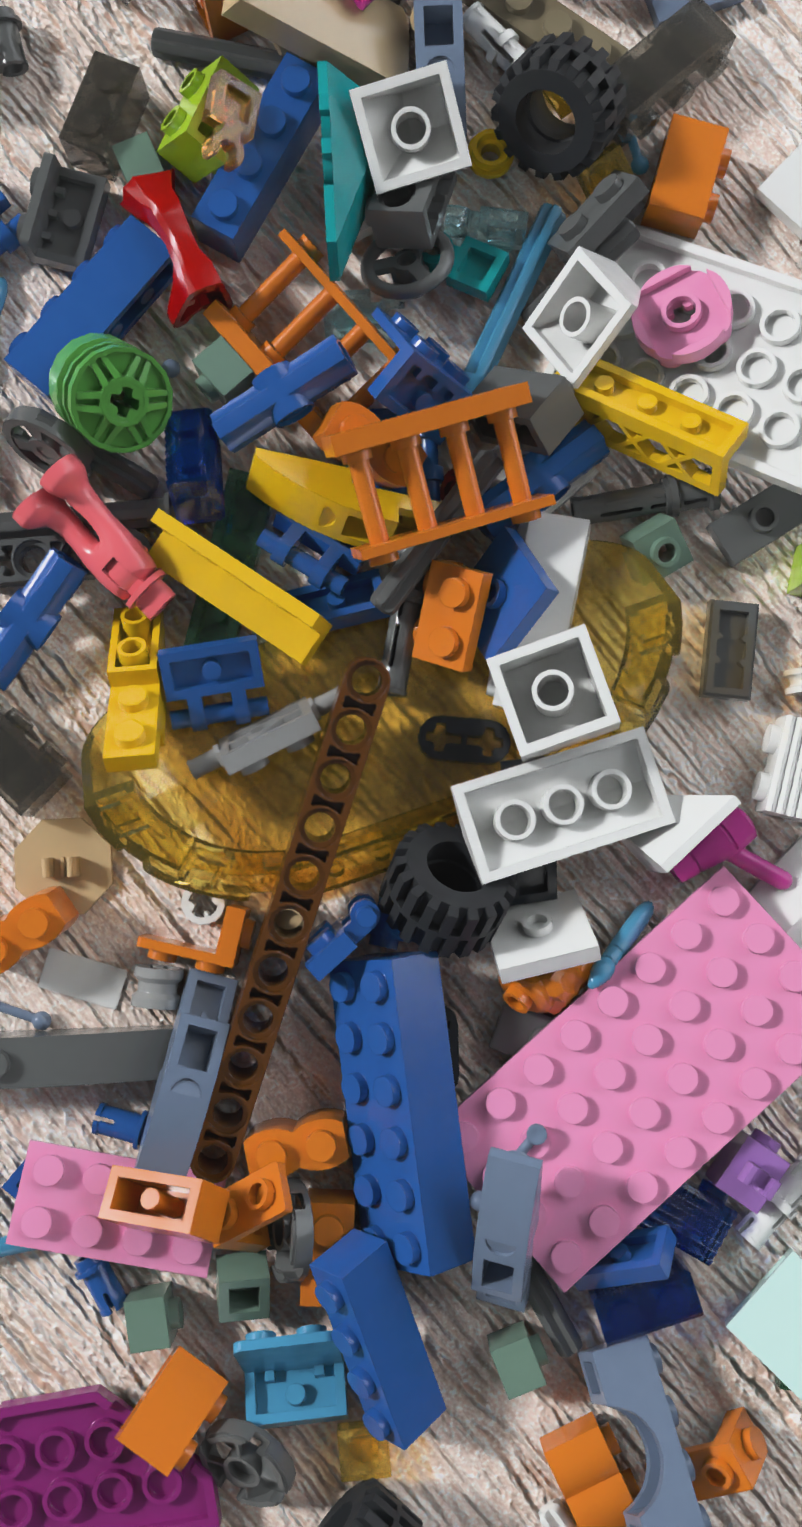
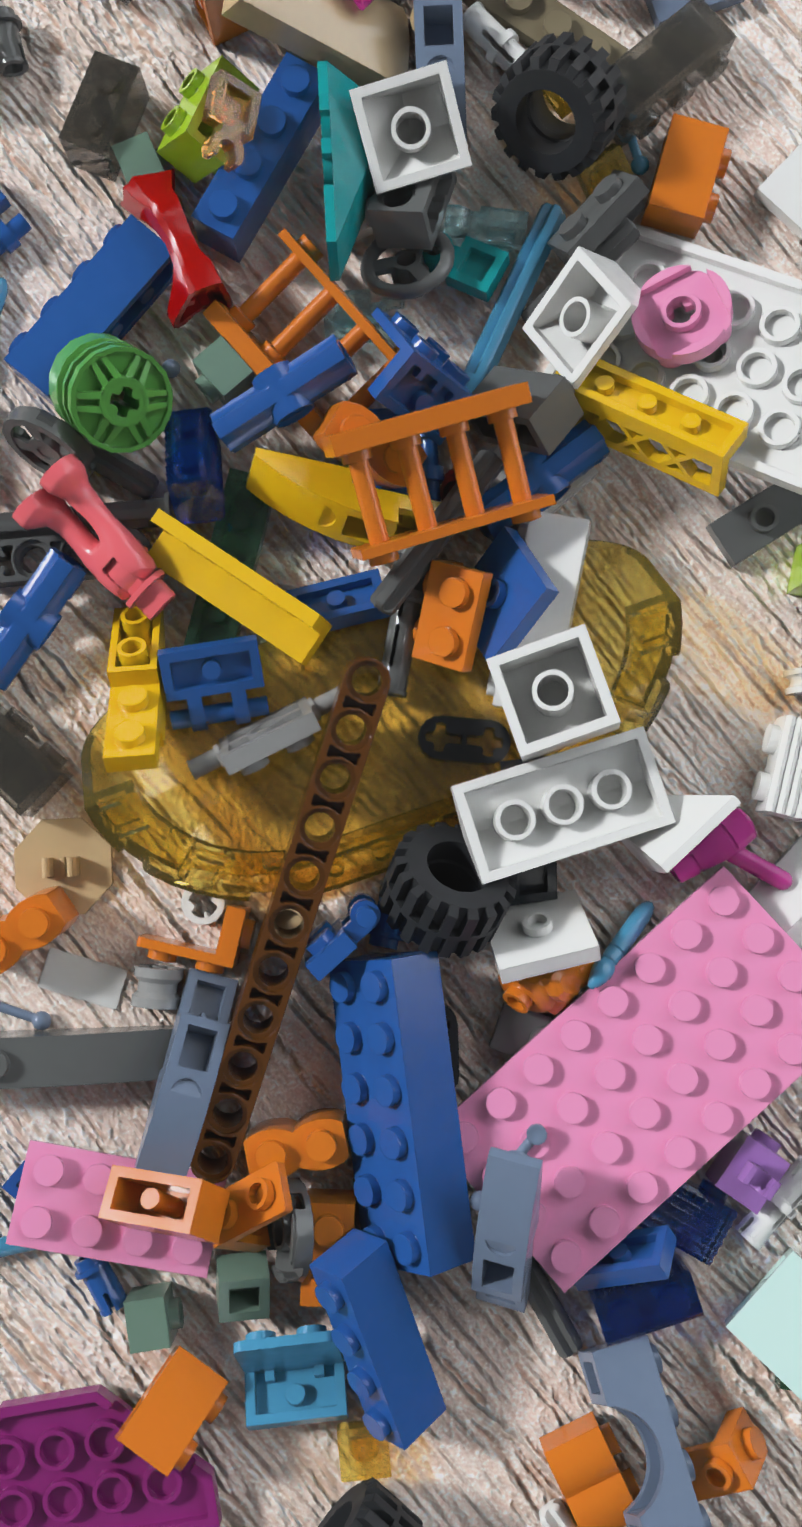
dark grey bracket [17,152,111,273] -> none
blue pin [92,1102,149,1151] -> none
dark grey axle [151,27,283,80] -> none
dark grey piece [198,1418,296,1508] -> none
blue plate [256,512,366,596] -> none
yellow plate [468,128,514,179] -> none
sand green plate [487,1320,550,1400] -> none
dark grey pin [570,467,721,525] -> none
sand green plate [619,513,694,585] -> none
dark grey plate [699,599,759,702] -> none

